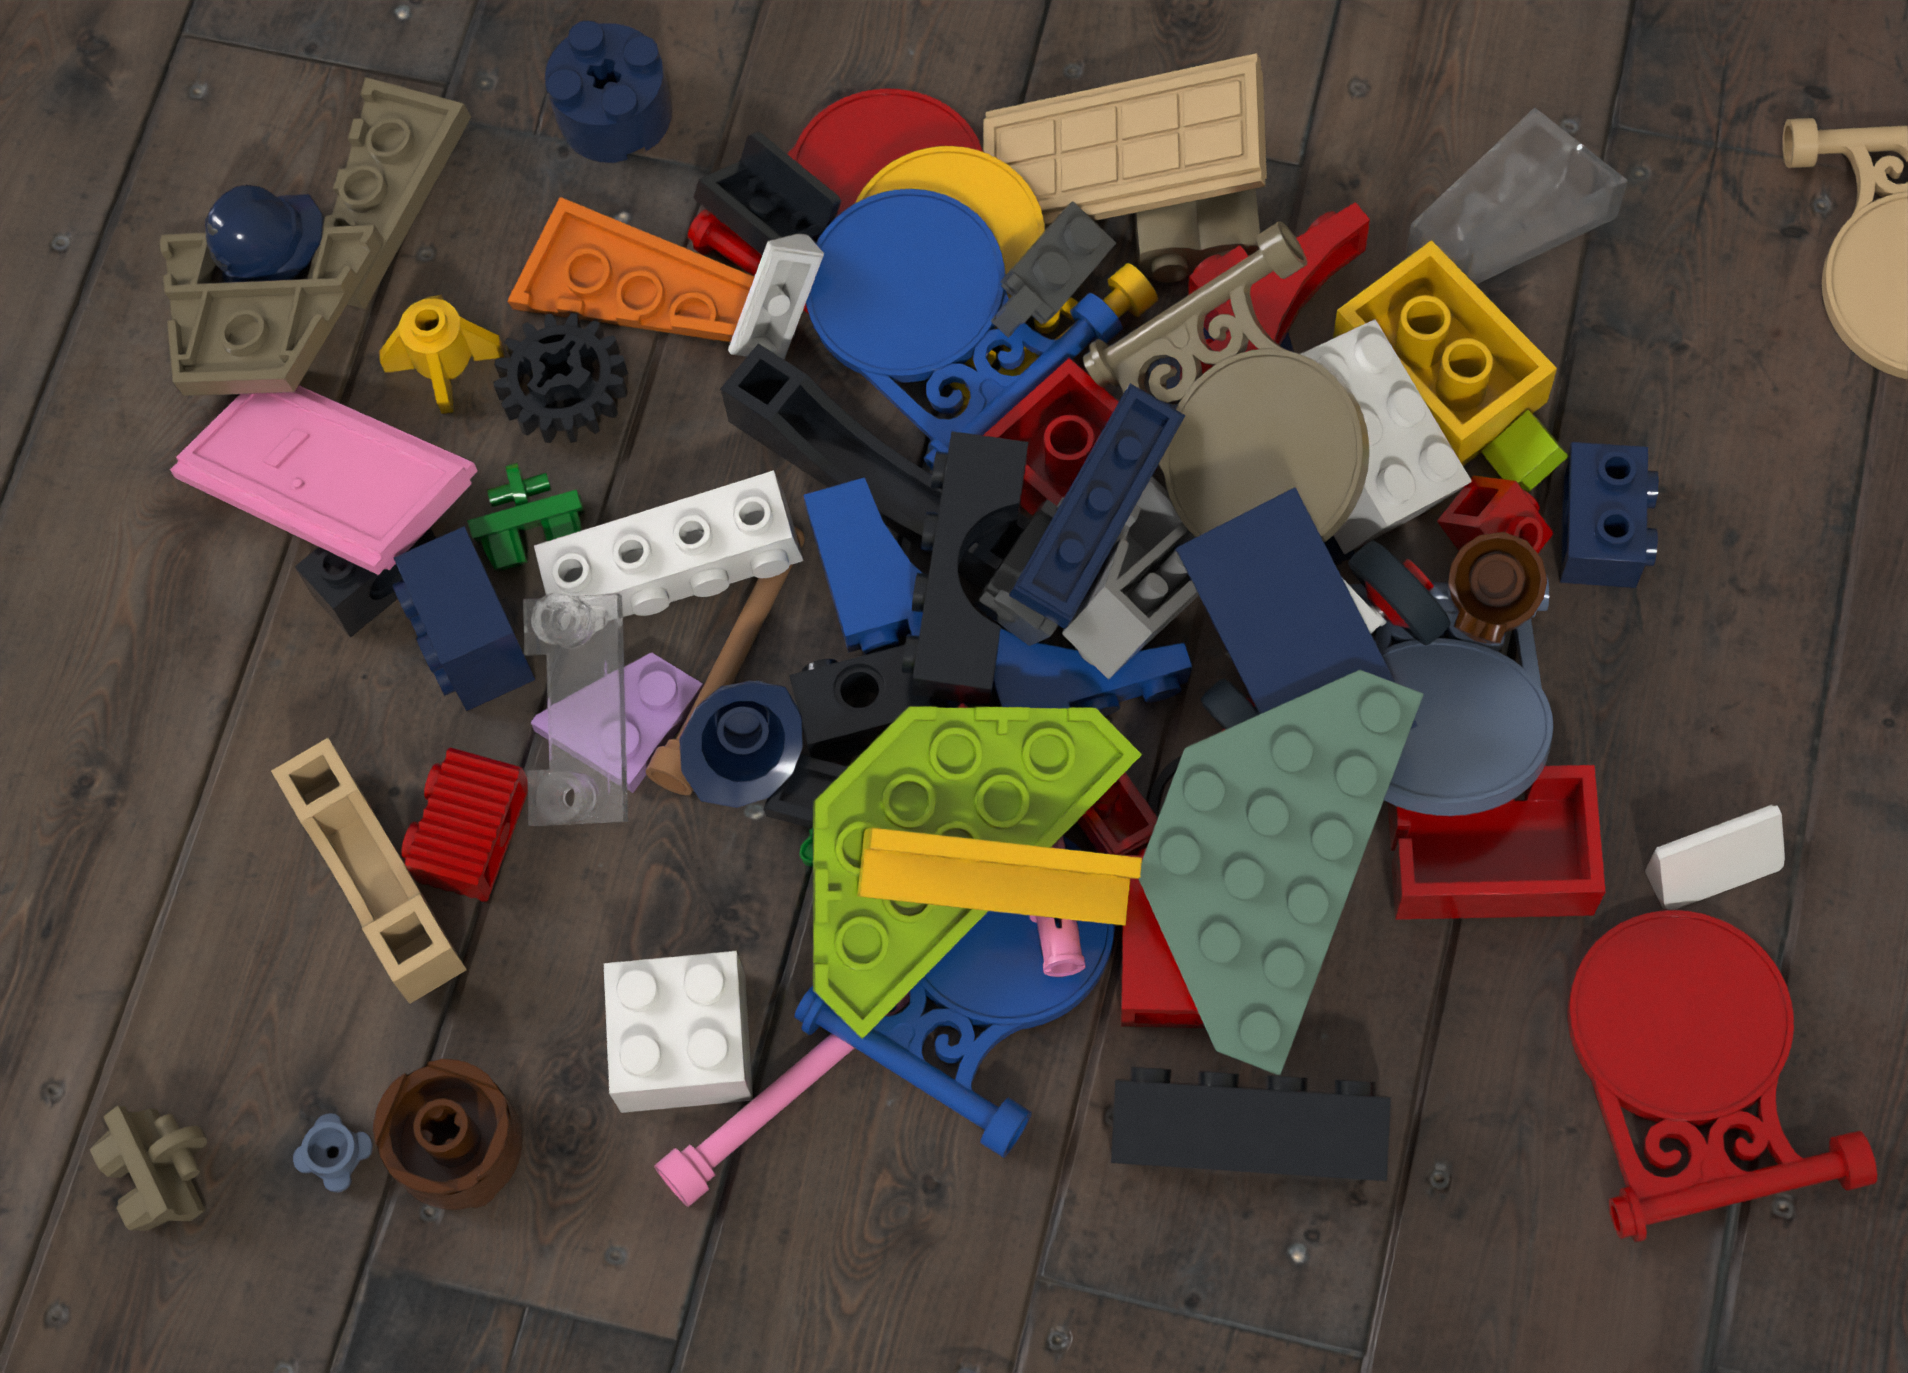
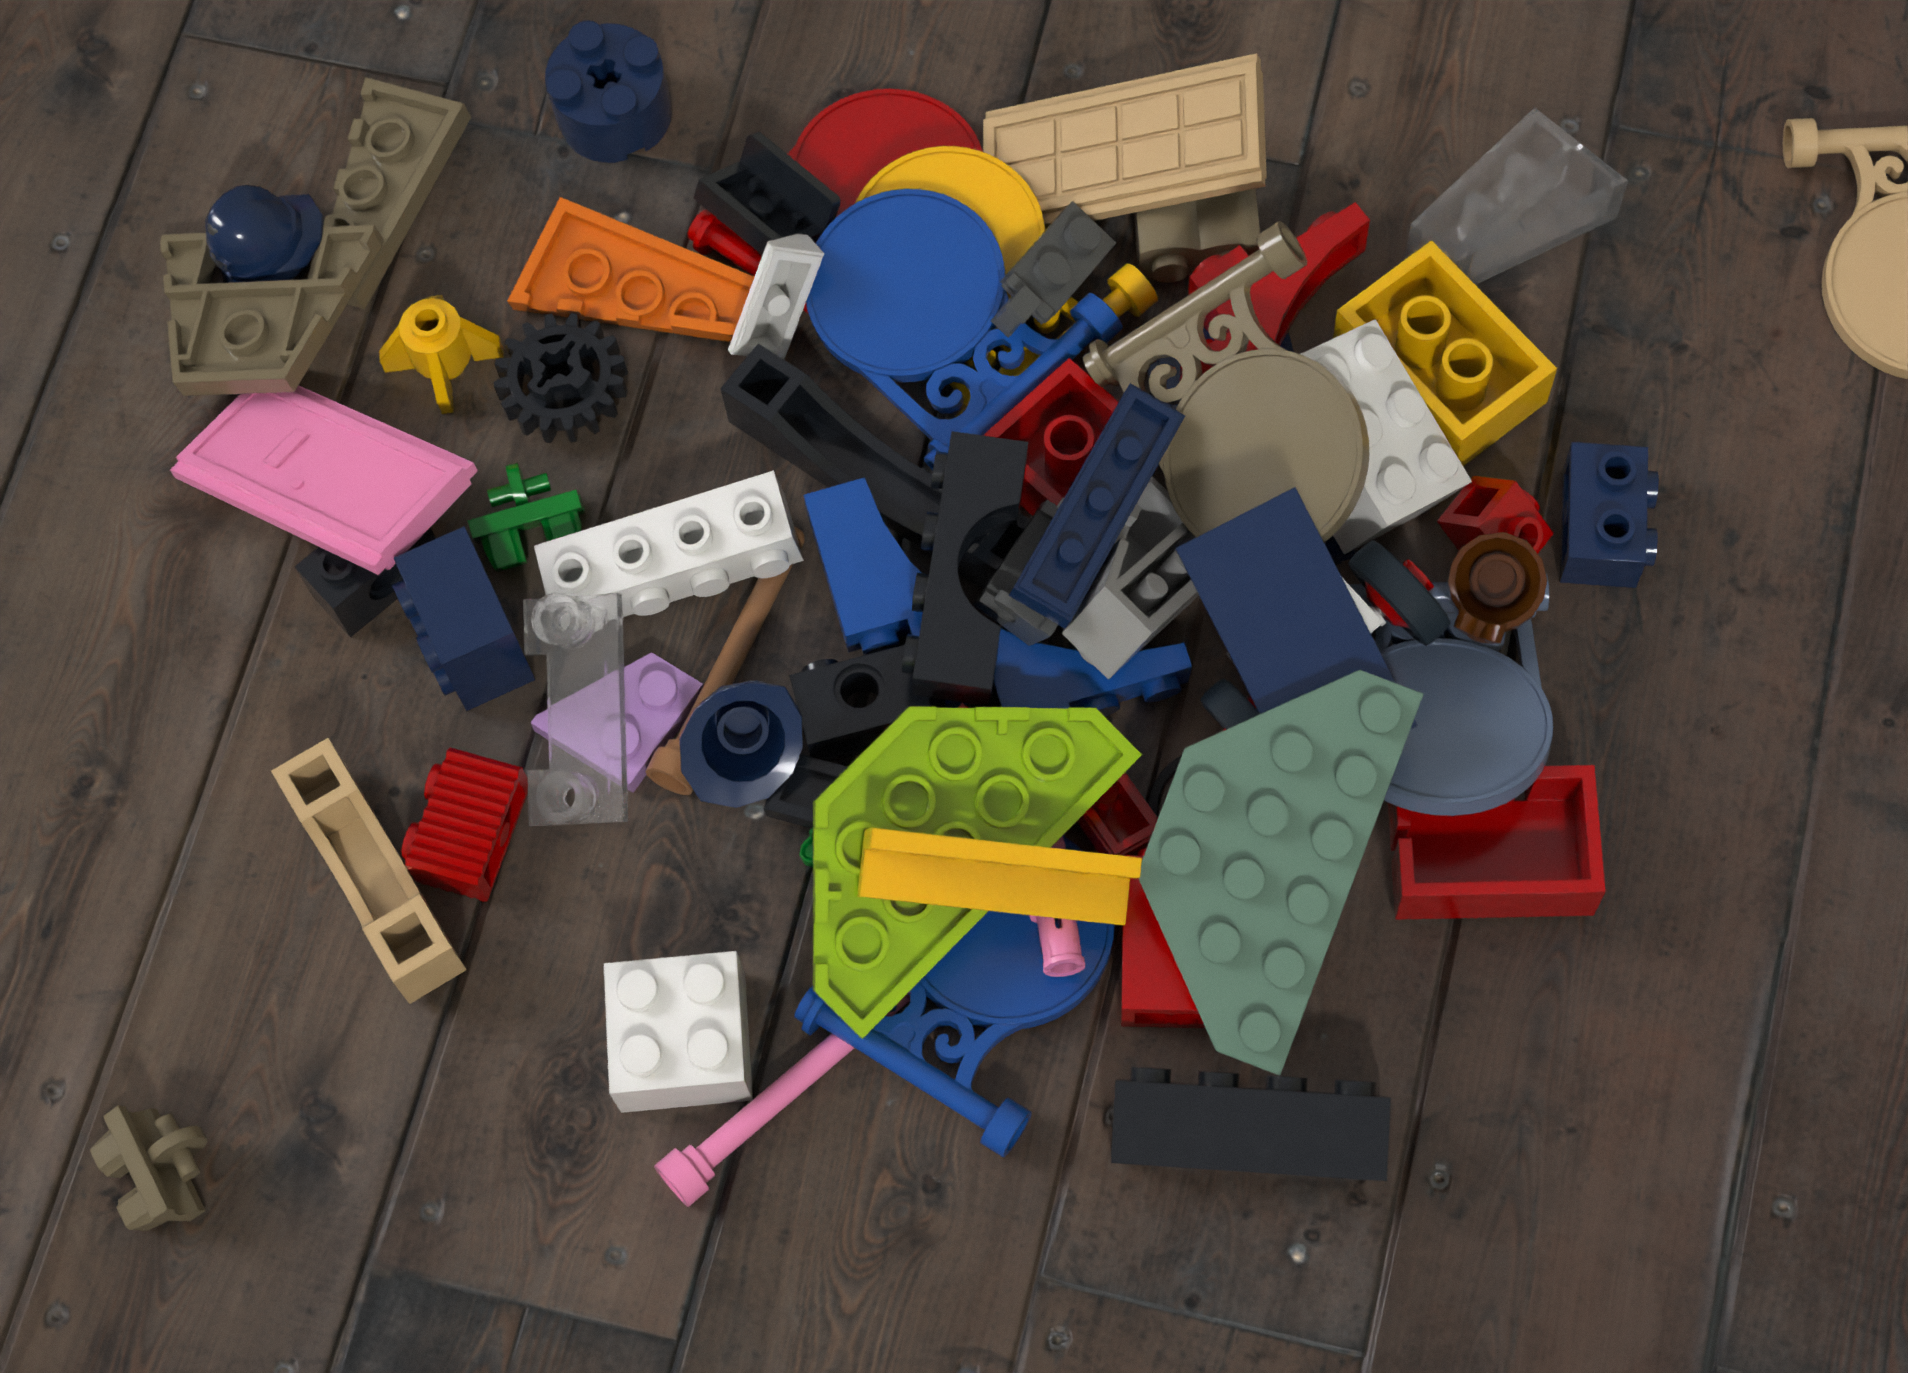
sand blue plate [293,1113,373,1192] -> none
reddish brown brick [373,1059,523,1210] -> none
lime tile [1481,410,1569,493] -> none
red piece [1568,910,1877,1242] -> none
white slope [1645,805,1785,910] -> none

